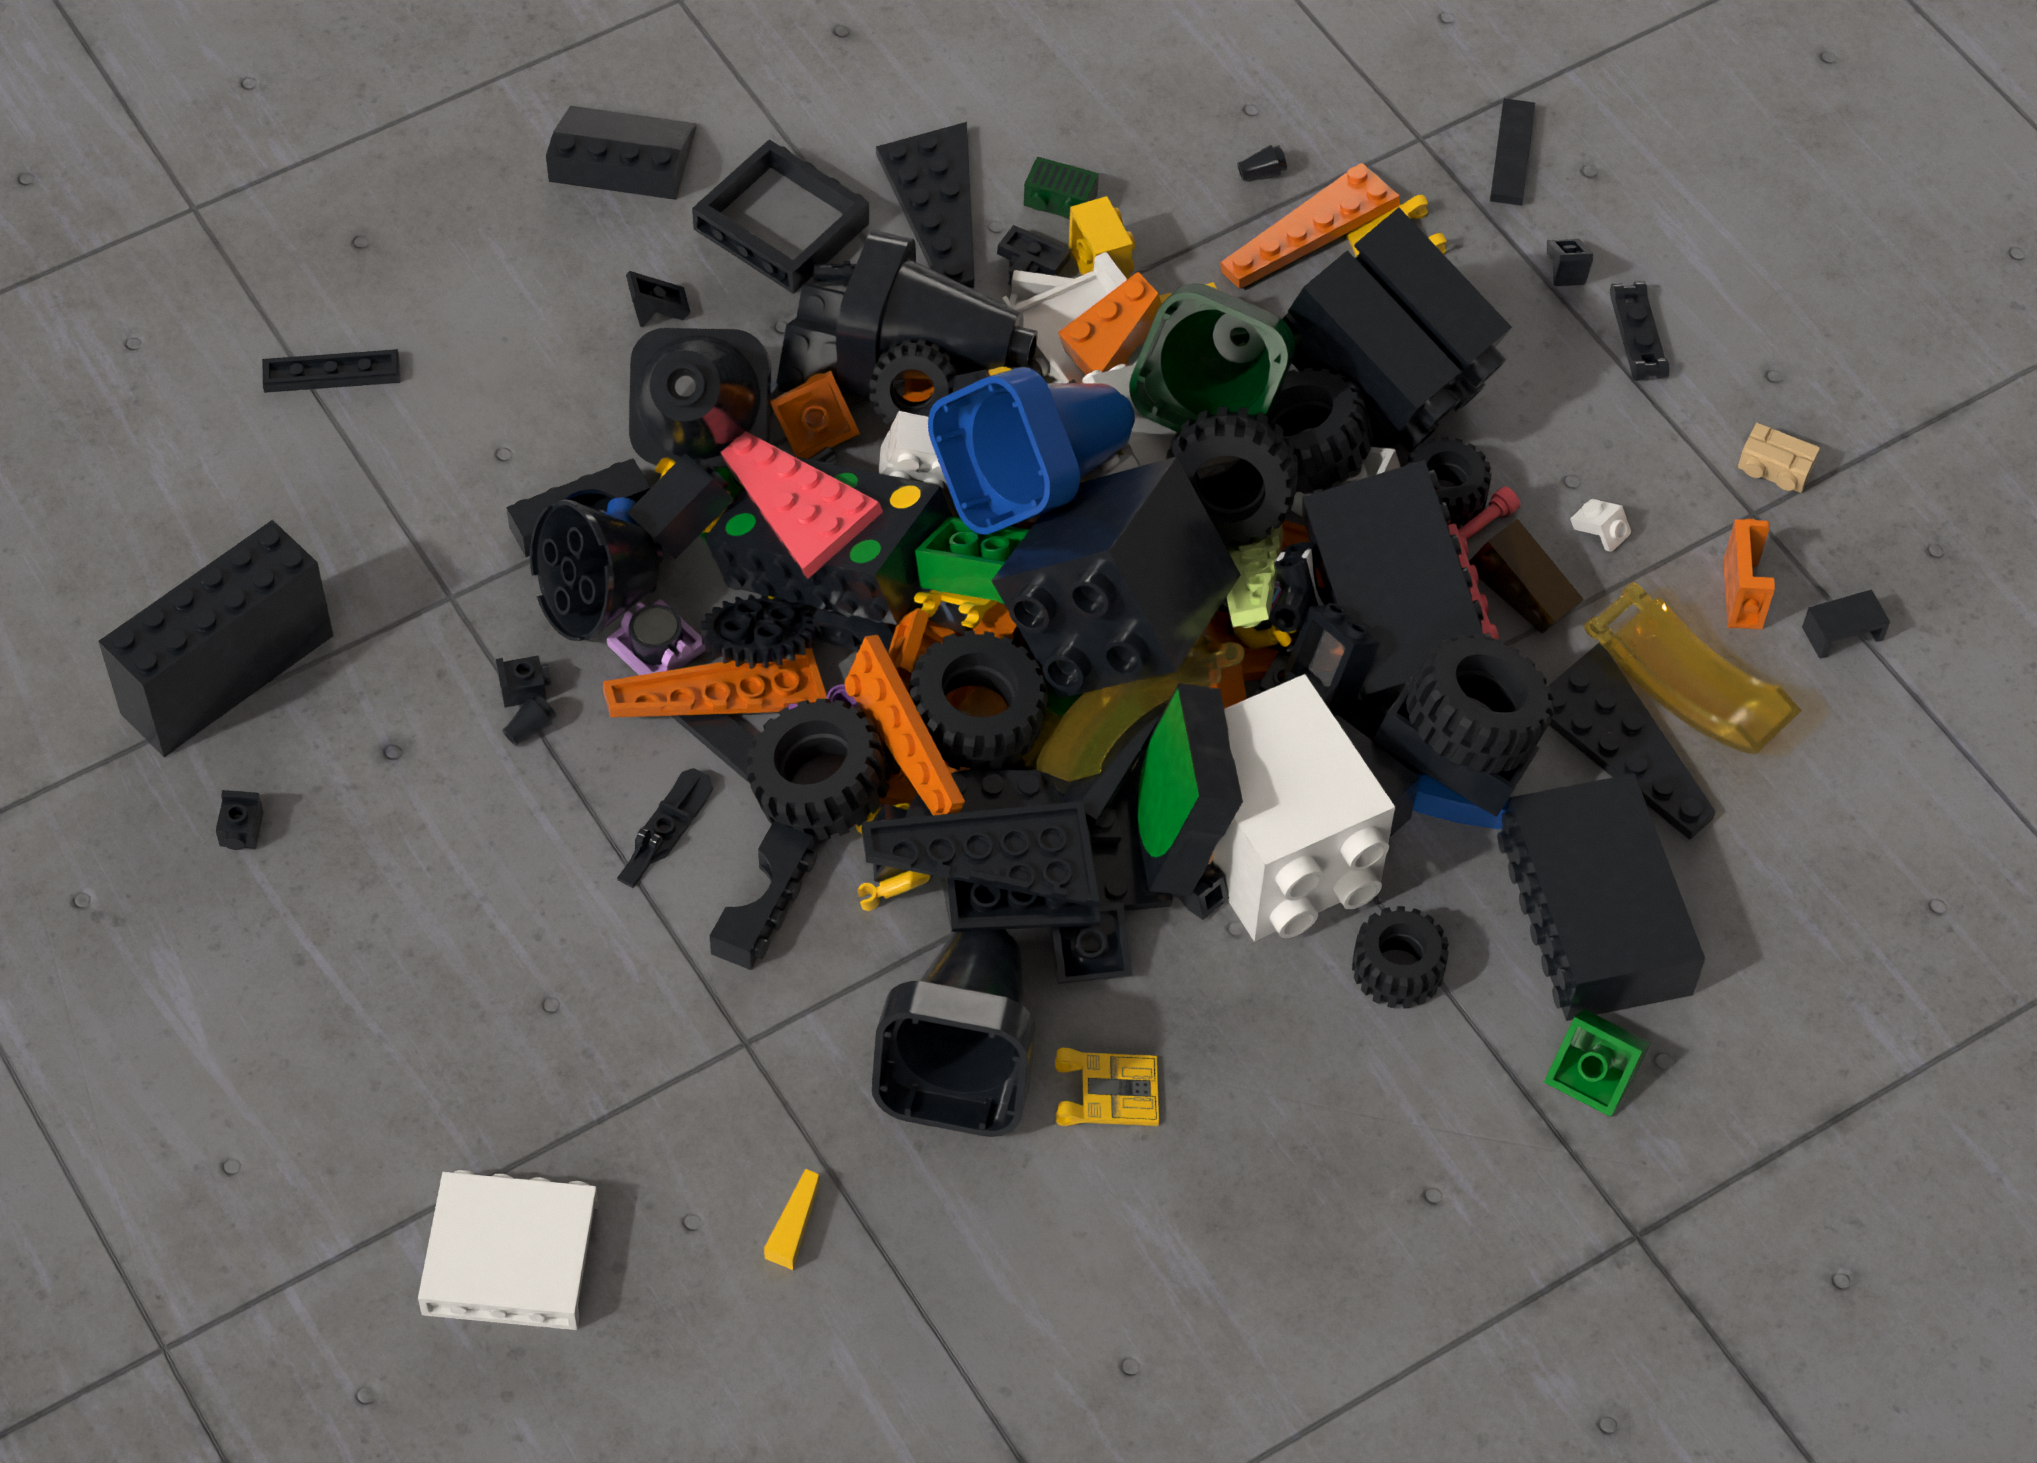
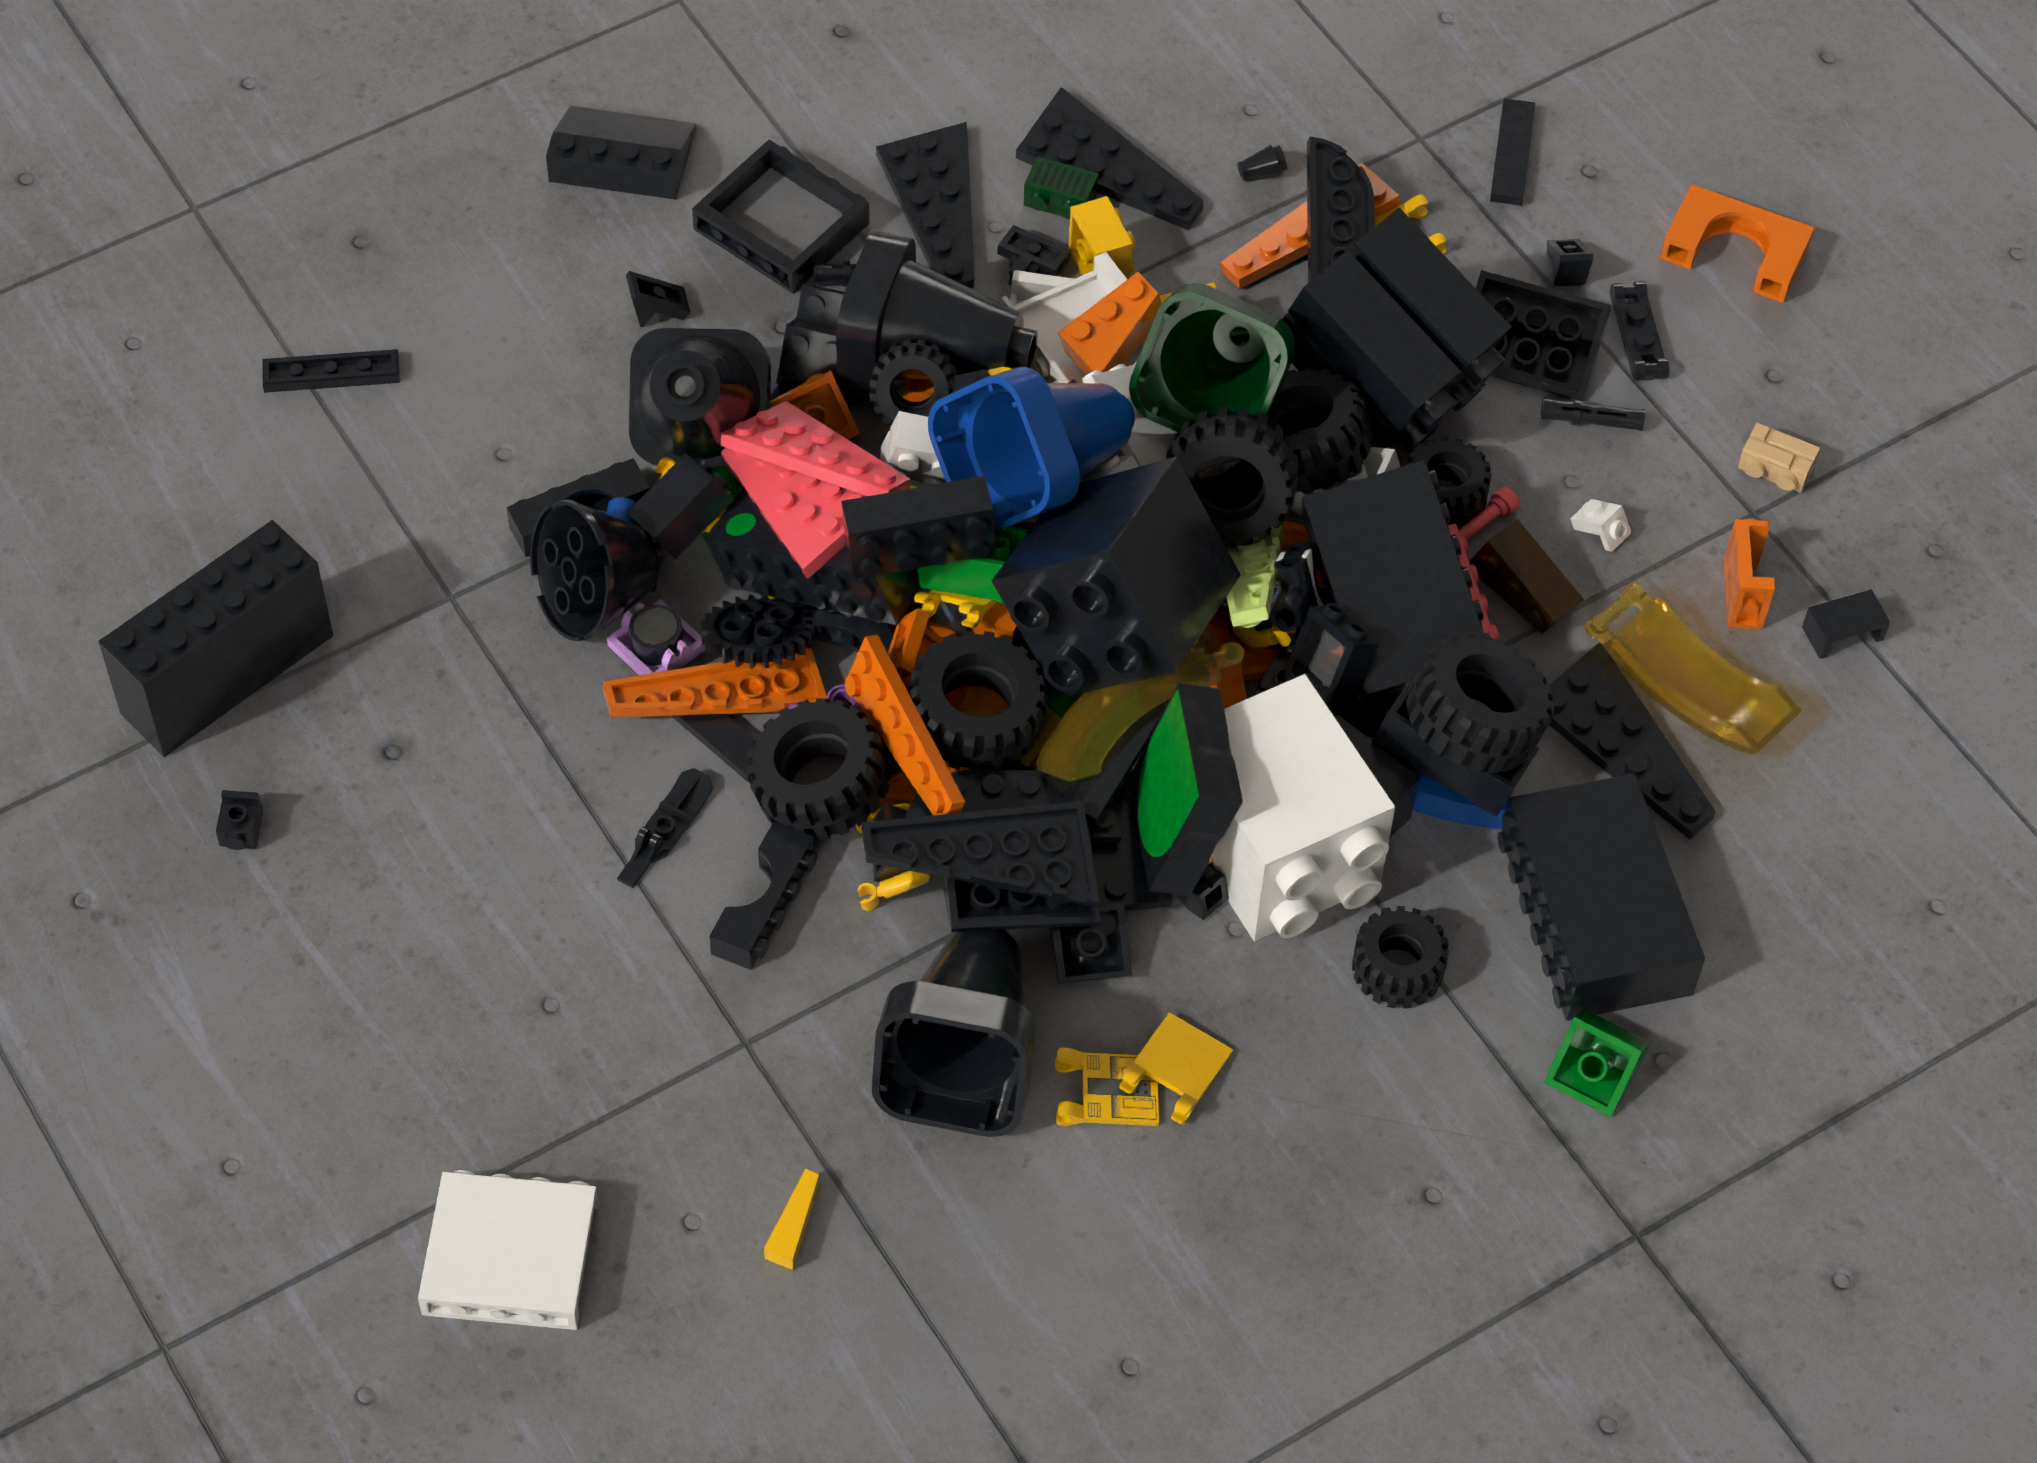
black brick [496,655,551,708] -> none
black cone [502,695,556,746] -> none
none -> coral wing [721,401,910,496]
none -> black brick [841,476,996,580]
none -> black wing [1016,87,1203,230]
none -> yellow flag [1119,1012,1233,1125]
none -> black plate [1307,136,1375,283]
none -> black slope [1476,270,1610,400]
none -> black pin [1541,397,1645,431]
none -> orange arch [1660,184,1815,303]

